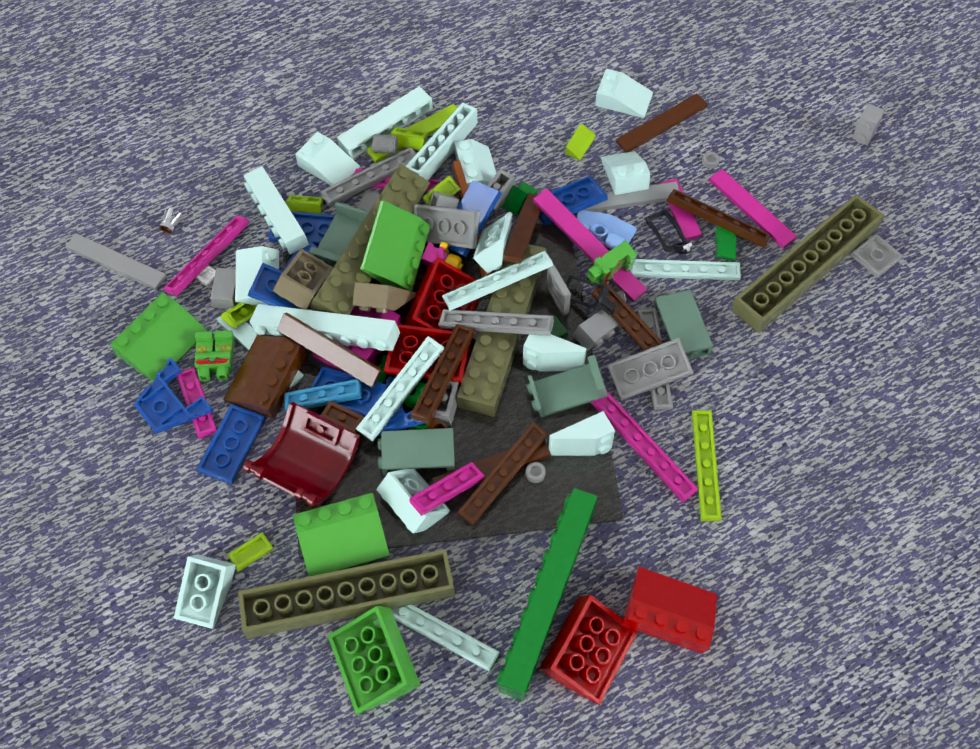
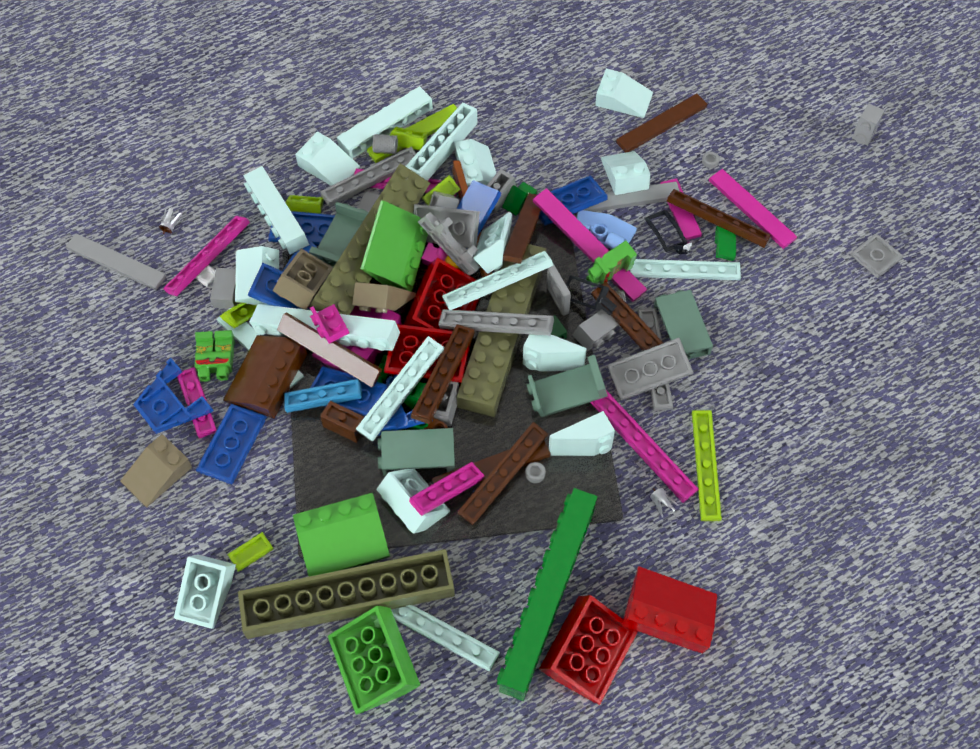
bright green slope [110,292,208,382] -> none
dark red hinge [243,402,360,507] -> none
lime slope [565,124,596,161] -> none
olive brick [731,194,885,333] -> none
none -> dark tan slope [120,434,192,508]
none -> dark pink bracket [310,304,350,344]
none -> light grey hinge [418,212,480,276]
none -> flat silver piece [650,488,678,517]

